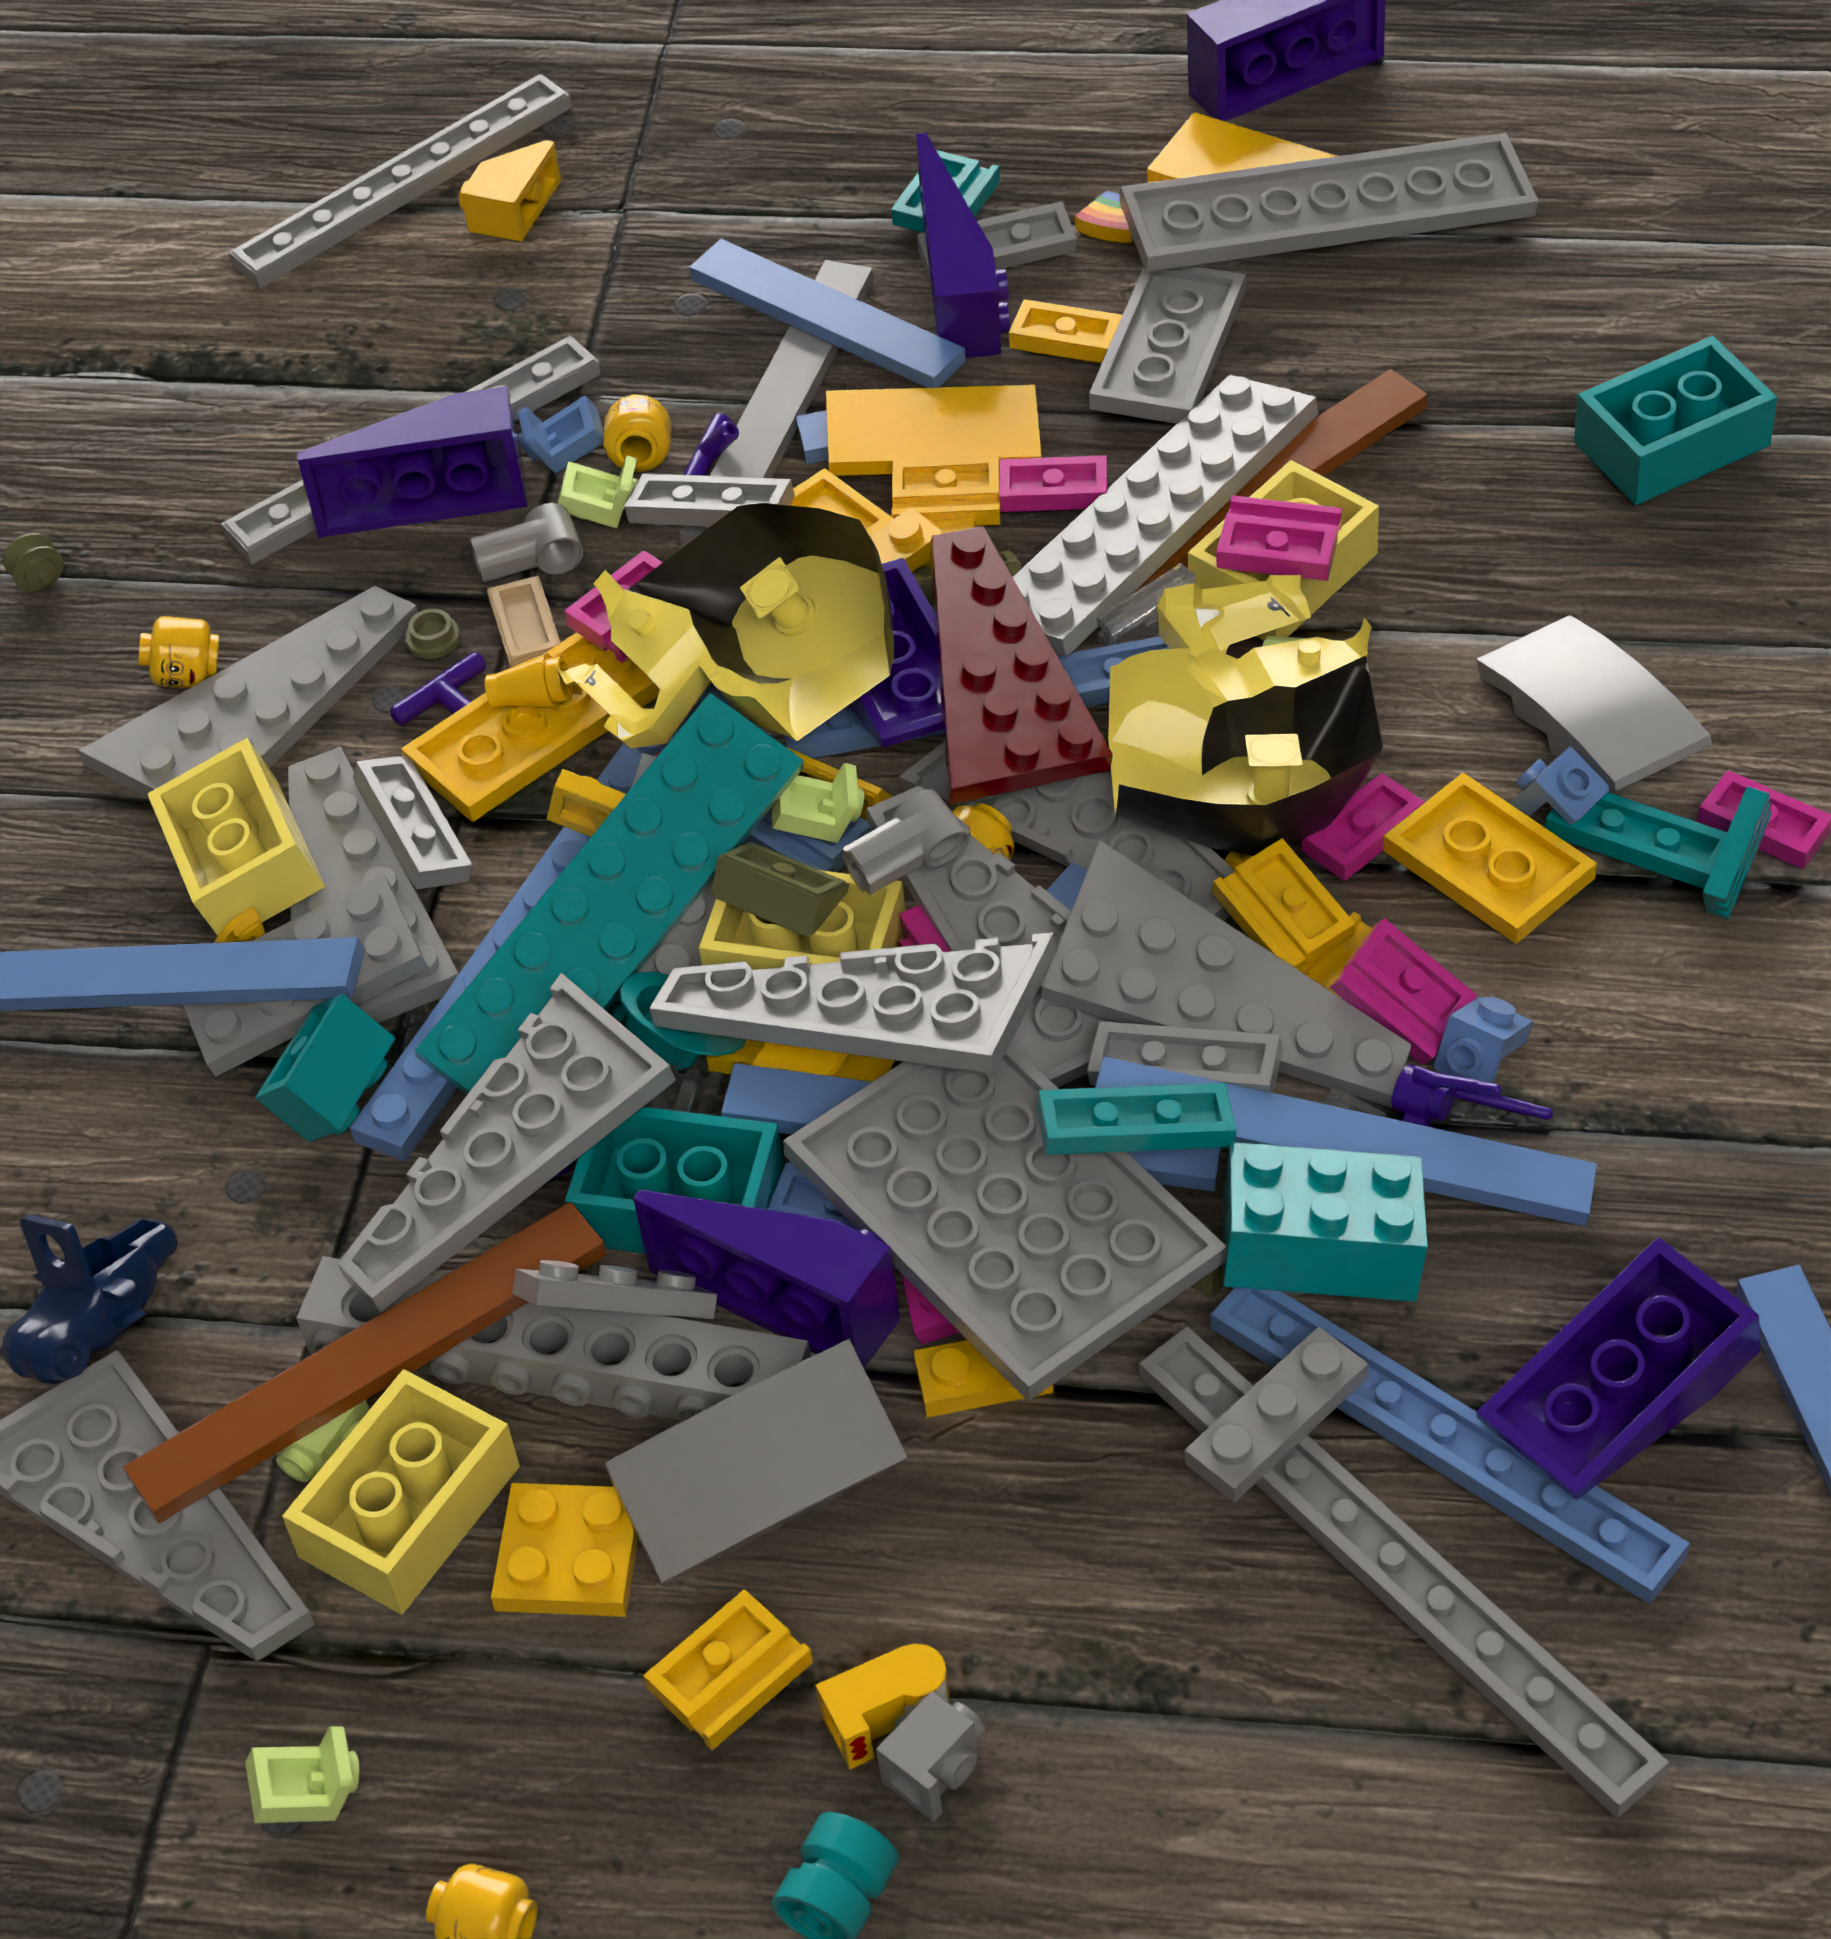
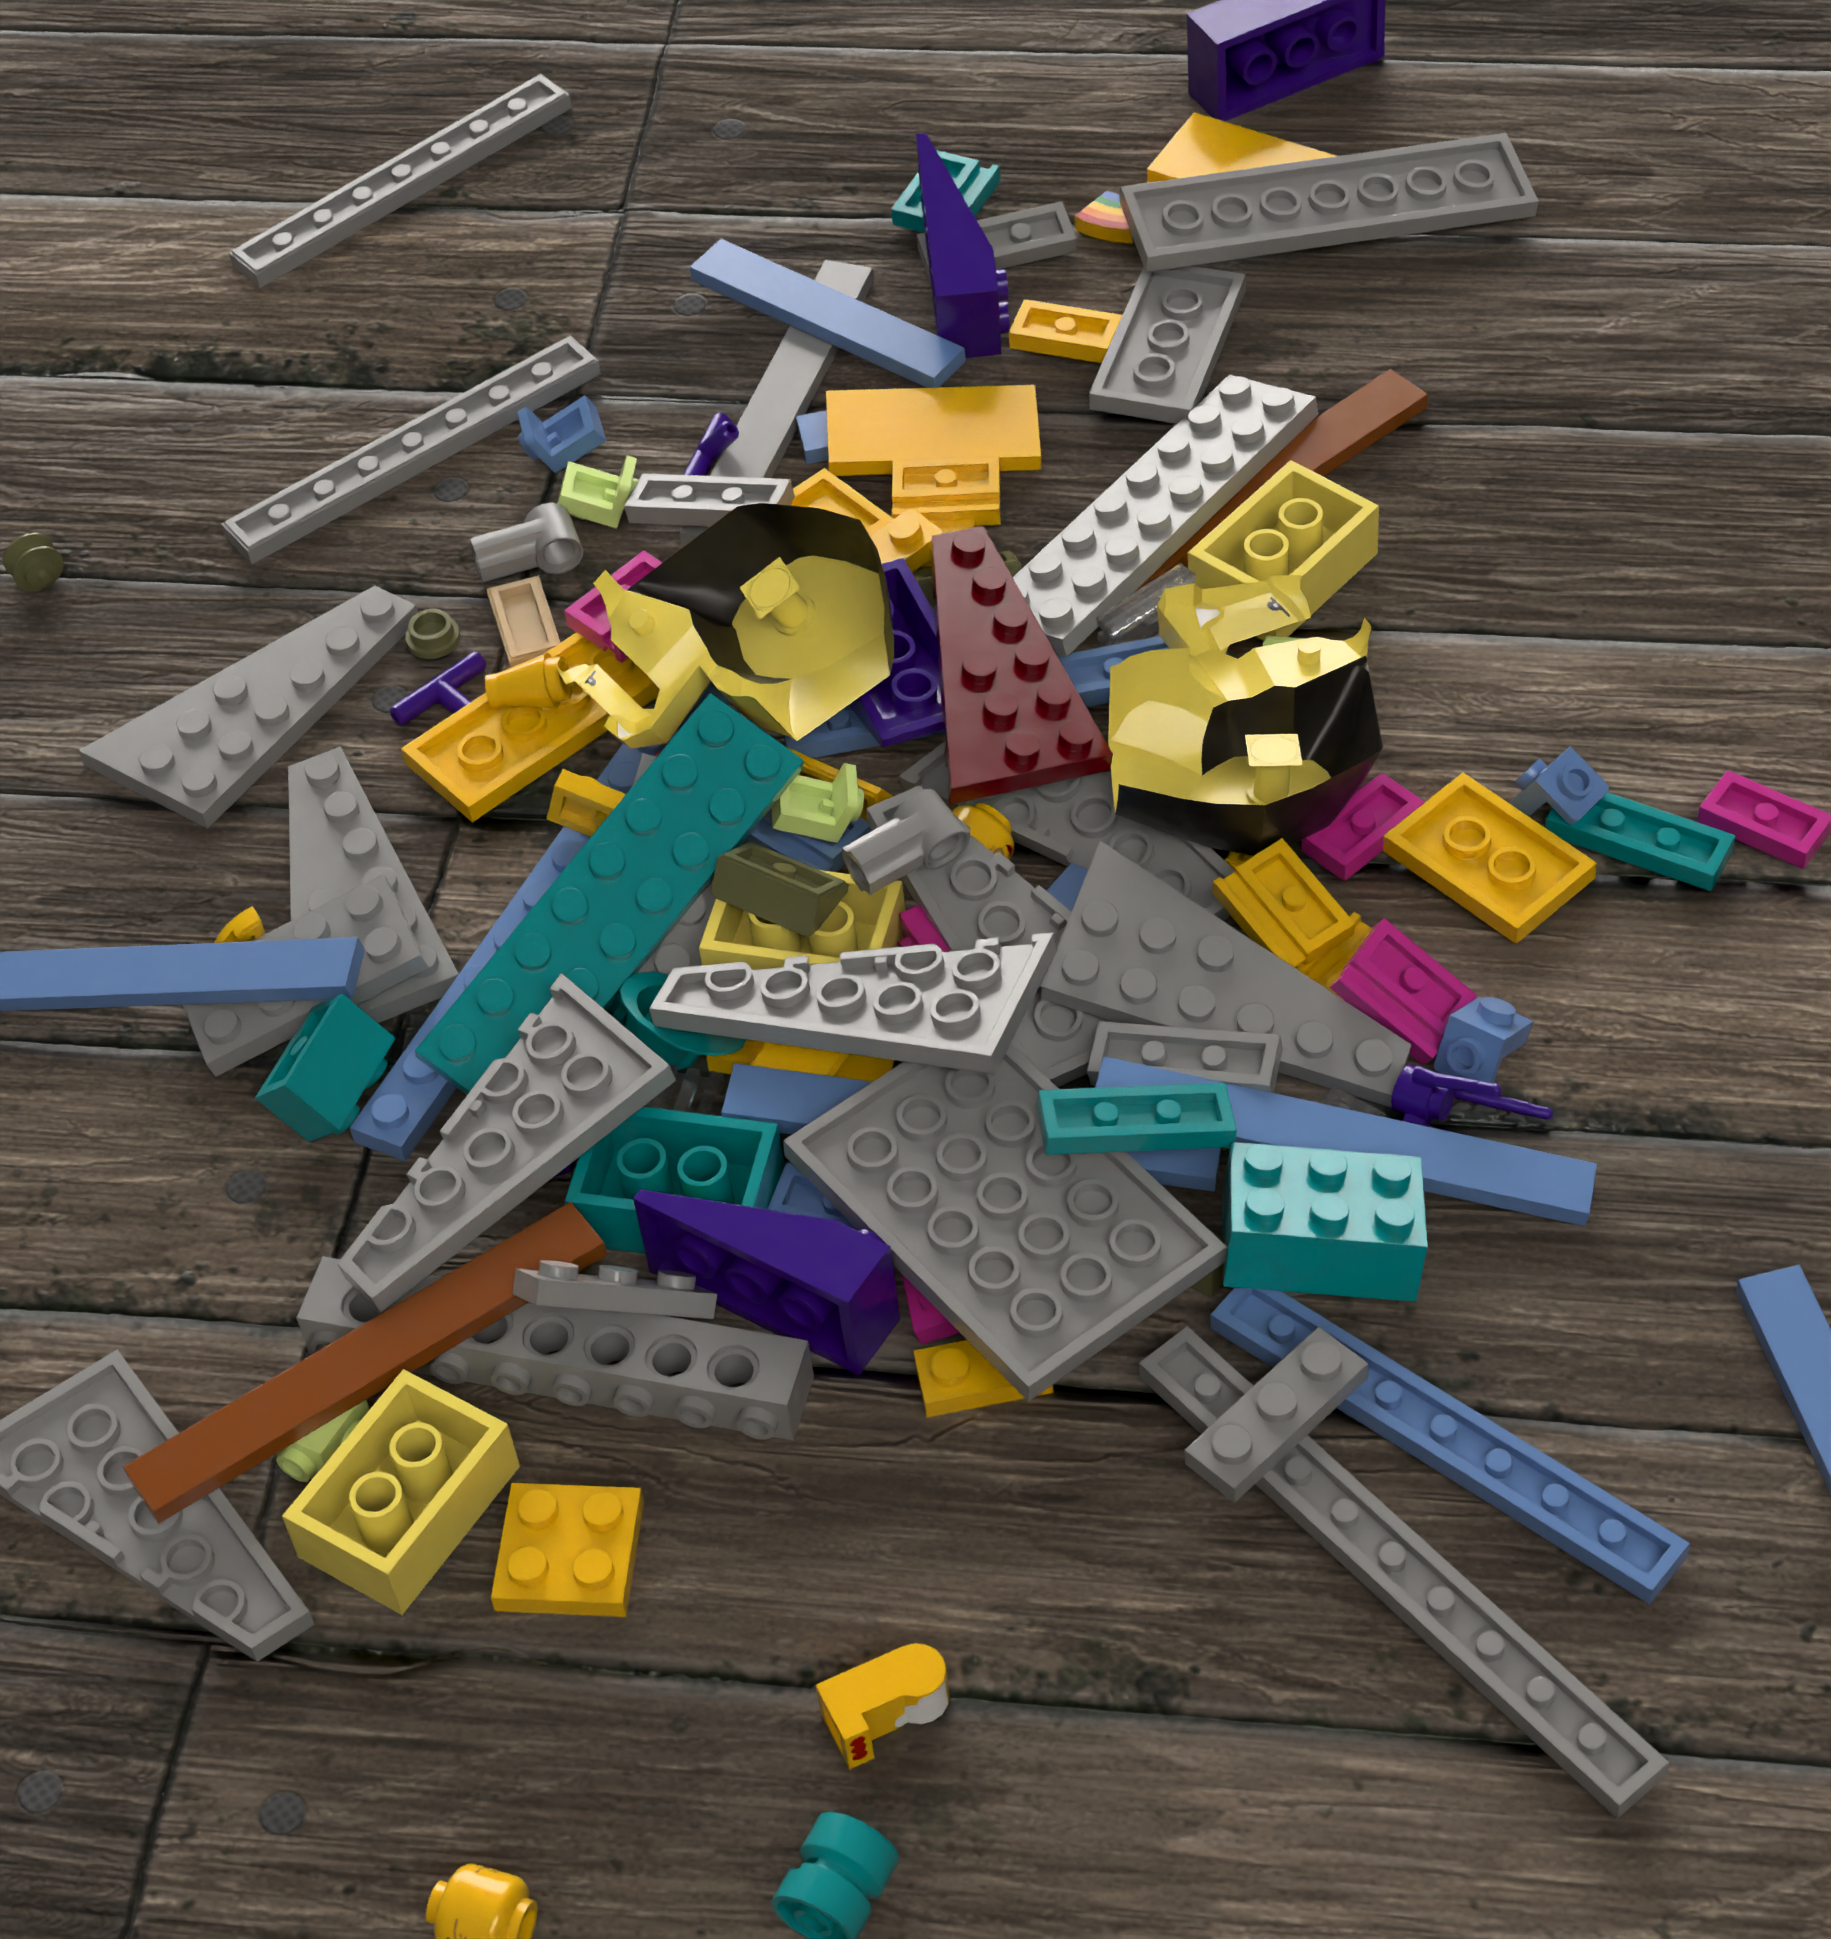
dark blue piece [0,1214,178,1384] -> none
yellow head [138,616,219,689] -> none
light yellow brick [148,738,325,936] -> none
yellowish green bracket [245,1726,359,1823] -> none
dark purple slope [297,386,528,538] -> none
light grey plate [353,755,473,889] -> none
yellow slope [459,140,561,242] -> none
yellow head [603,394,672,473] -> none
light grey slope [604,1339,908,1585] -> none
yellow plate [643,1589,813,1751] -> none
light grey brick [876,1691,985,1822] -> none
dark pink plate [999,455,1108,512] -> none
dark pink plate [1216,496,1342,581] -> none
dark purple slope [1476,1237,1760,1500] -> none
light grey slope [1477,615,1712,792] -> none
teal brick [1574,336,1777,506] -> none
teal tile [1703,786,1772,920] -> none

